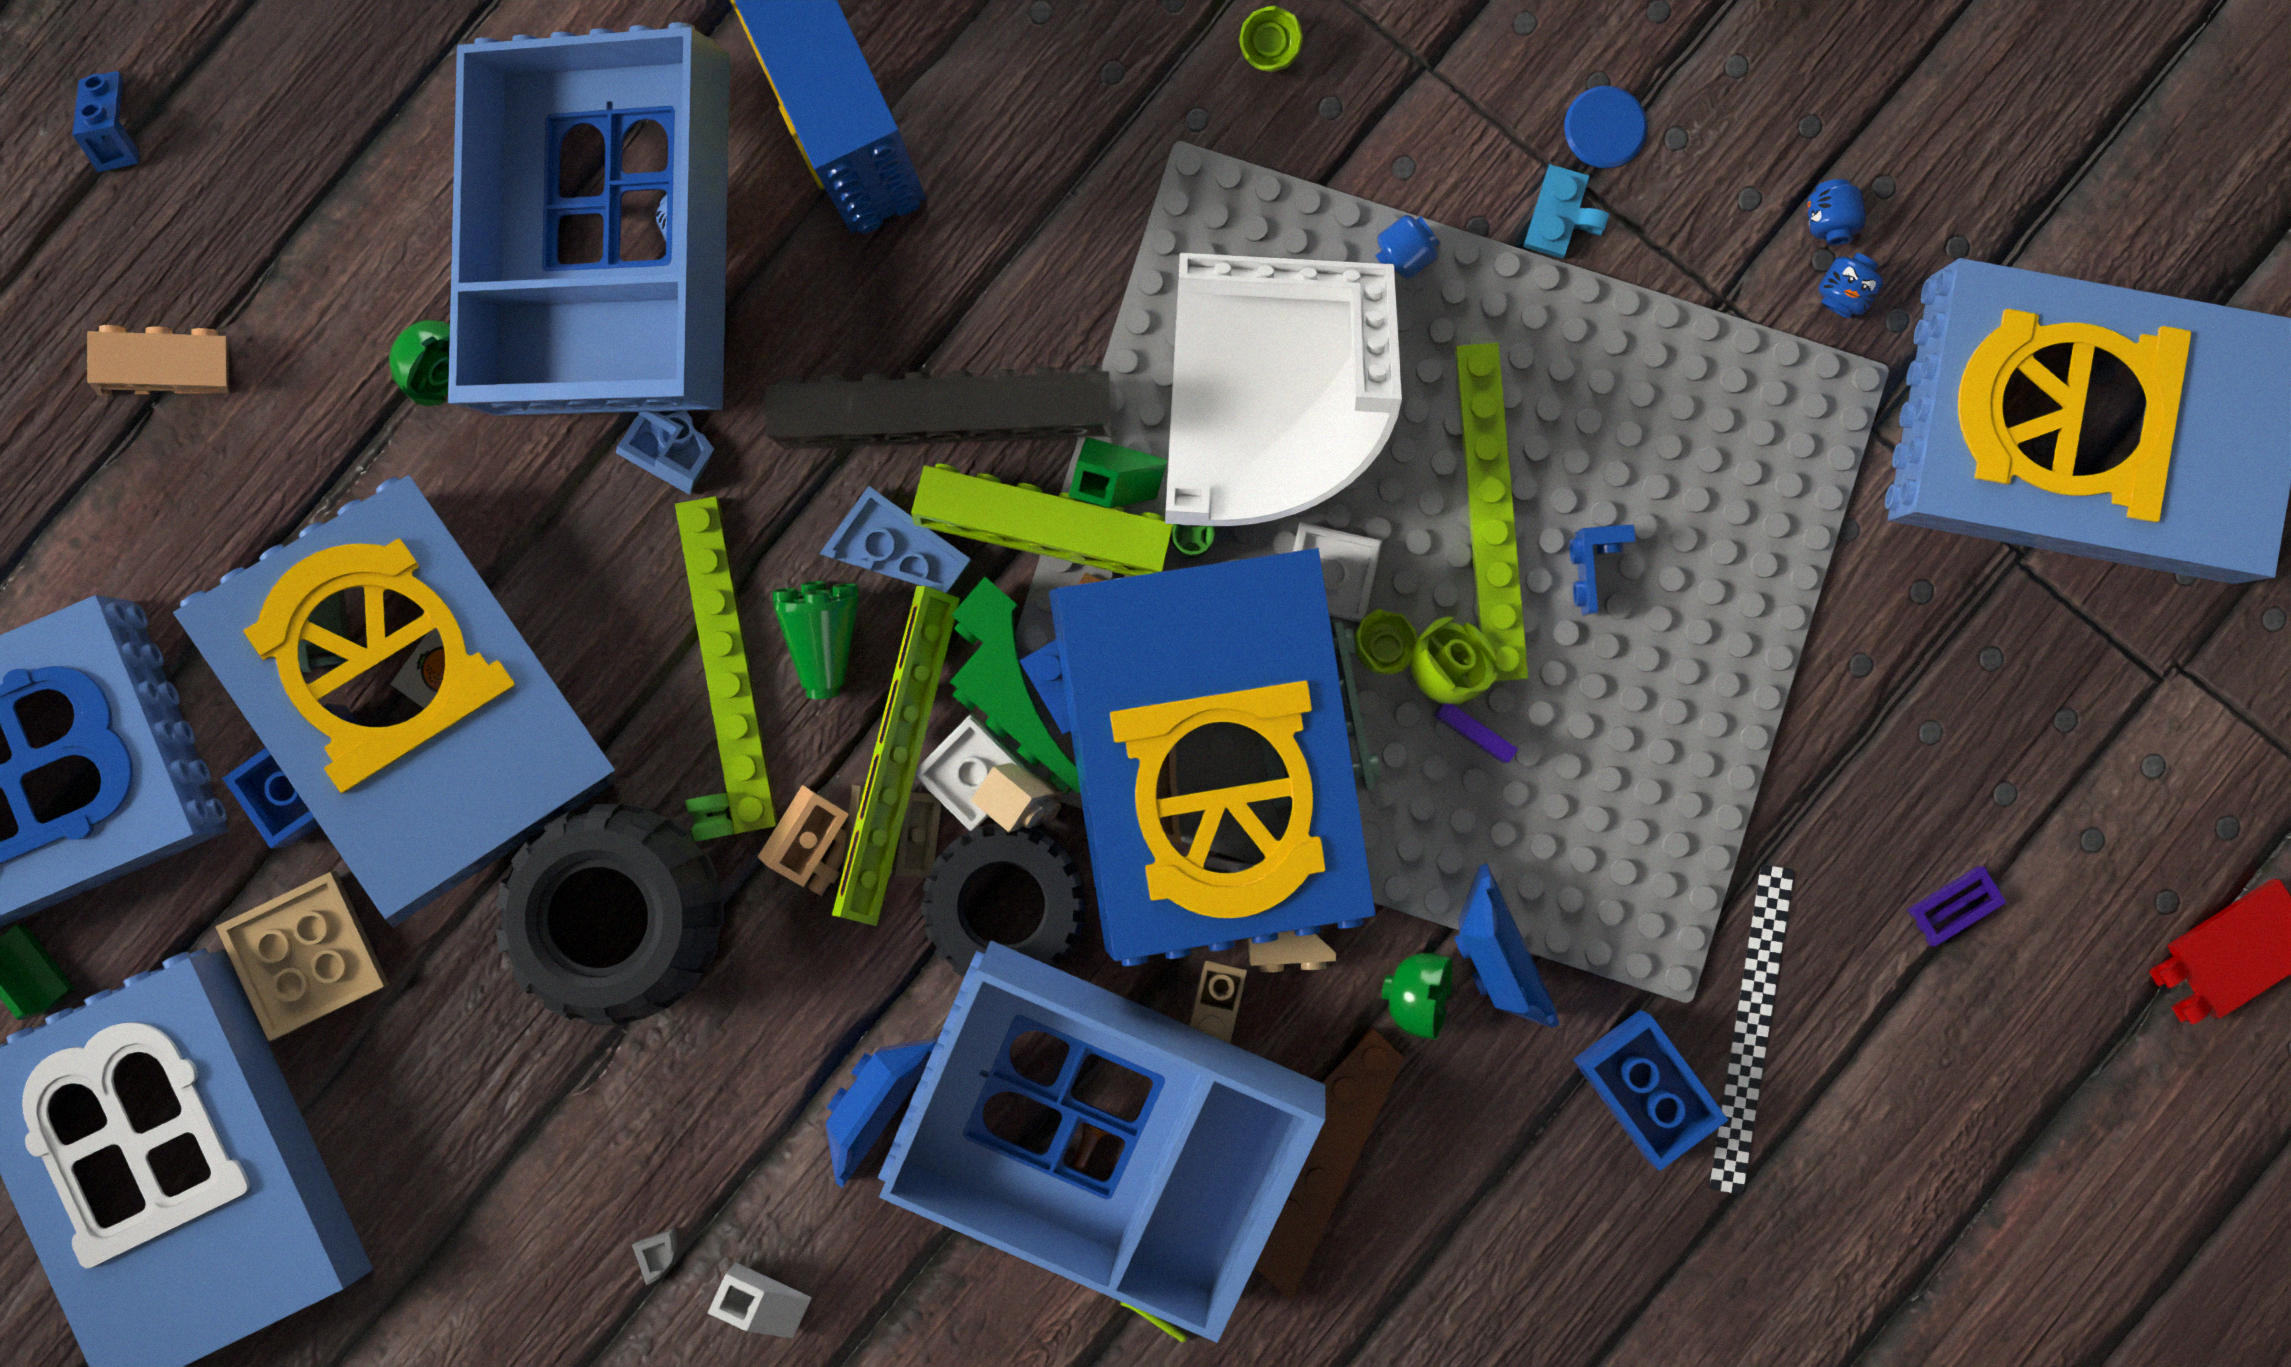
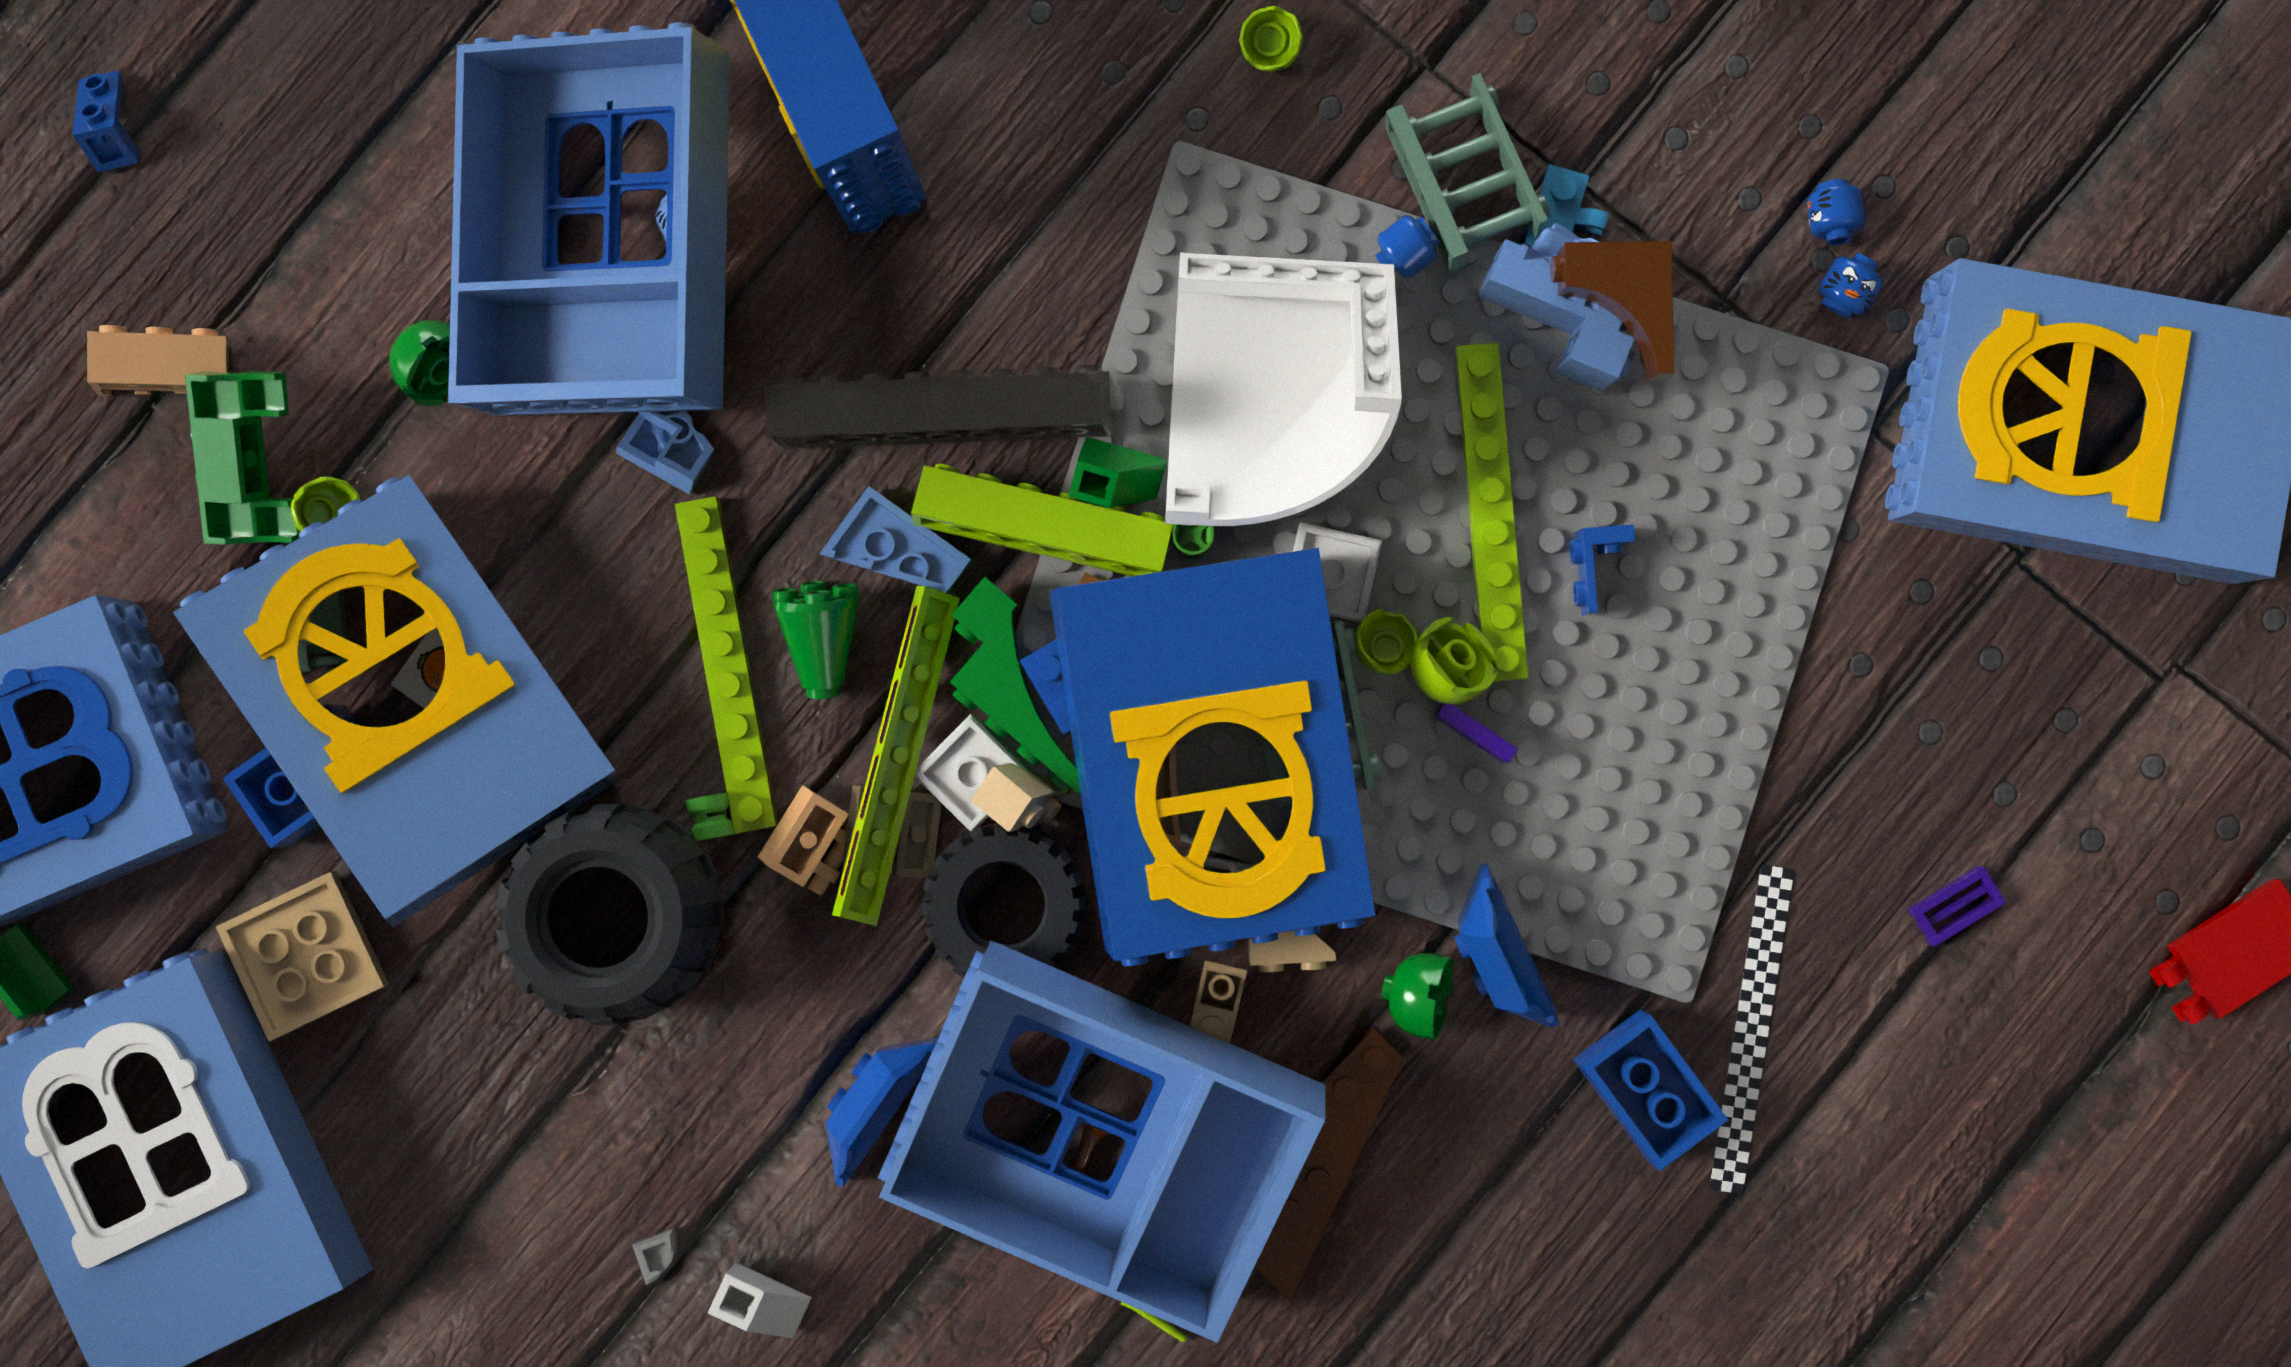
blue piece [1564,86,1648,168] -> none
none -> green bracket [185,371,300,545]
none -> lime hair [290,477,360,532]
none -> sand green fence [1385,73,1550,273]
none -> medium blue brick [1477,223,1636,392]
none -> reddish brown arch [1550,241,1674,381]

